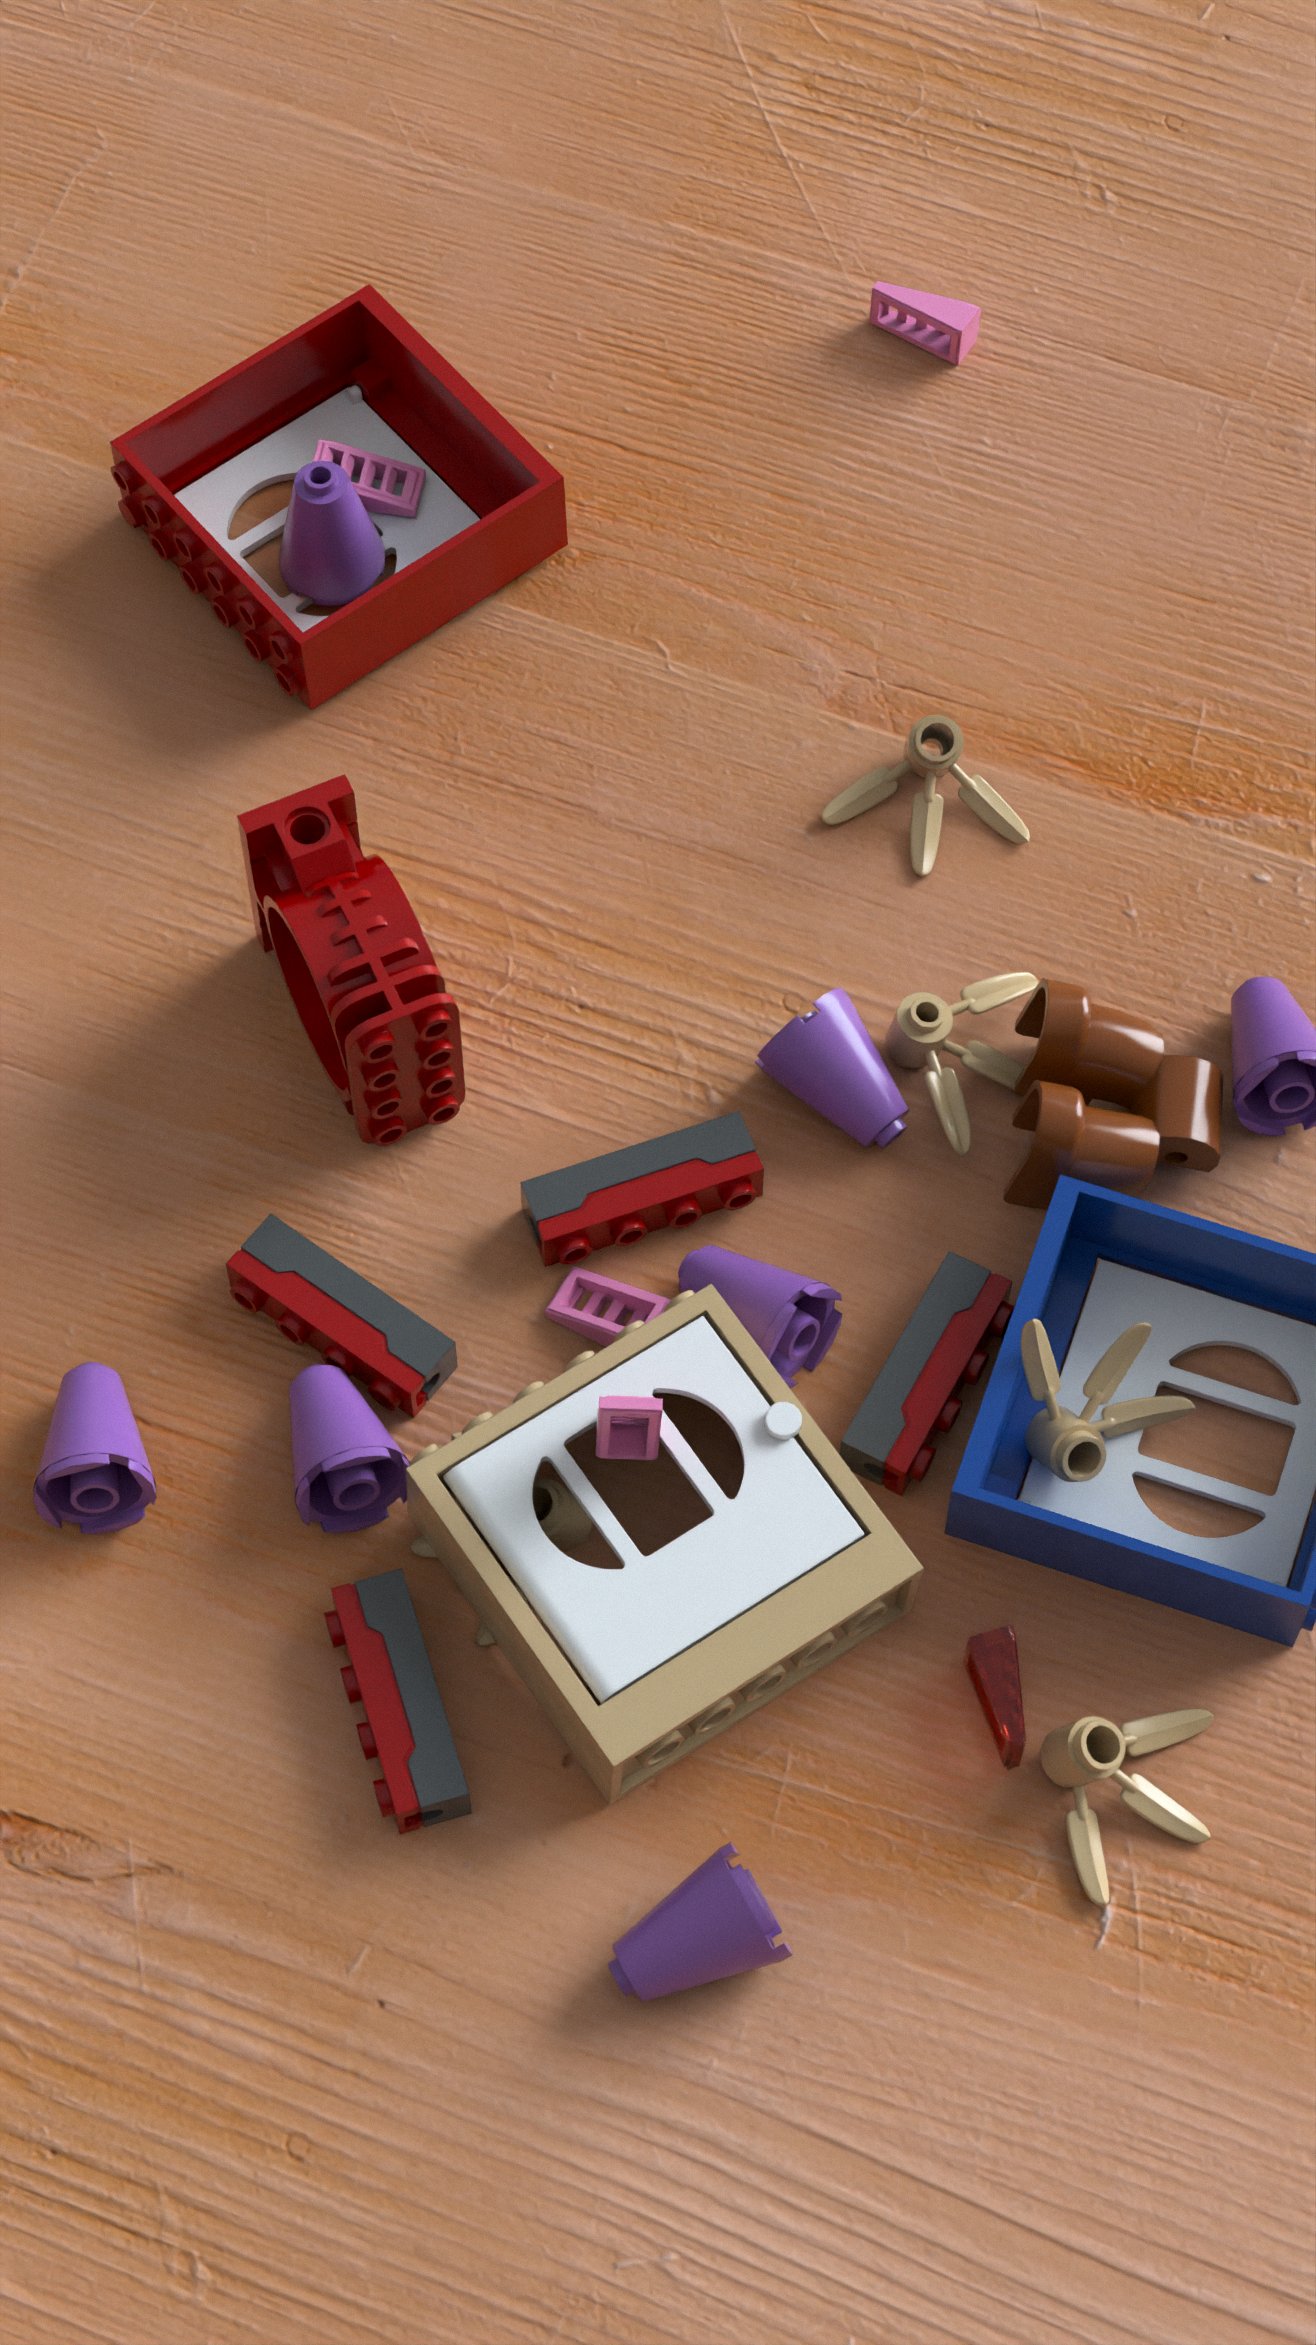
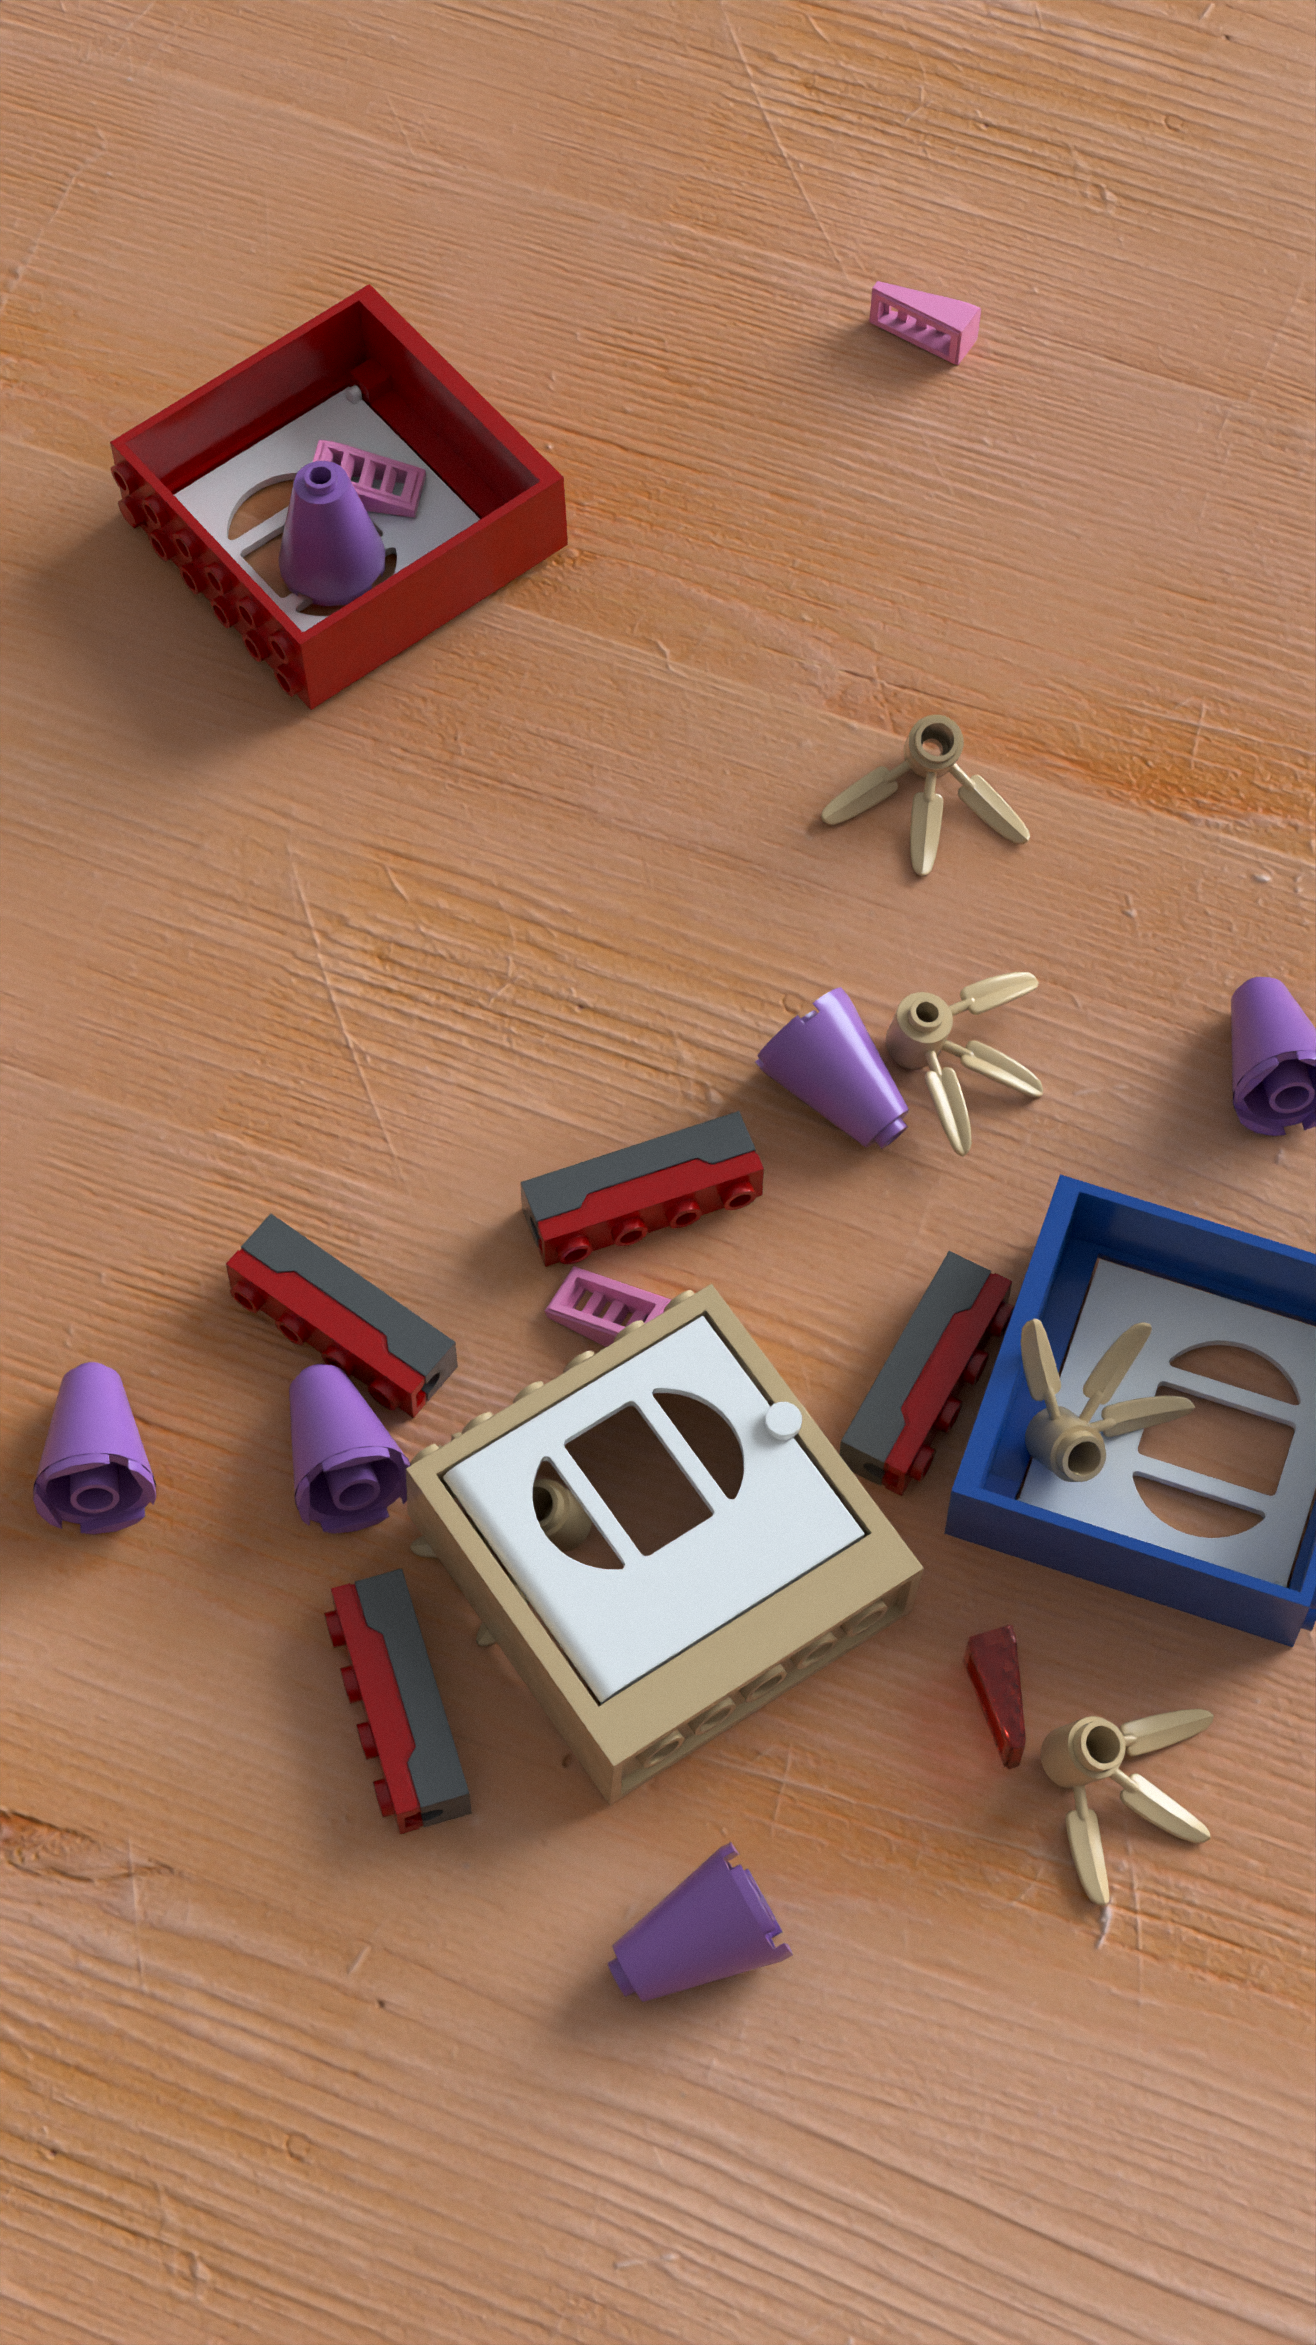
red brick [237,774,466,1146] -> none
bright pink slope [596,1395,663,1460] -> none
medium lavender cone [678,1245,842,1389] -> none
dark orange piece [1003,978,1224,1210] -> none

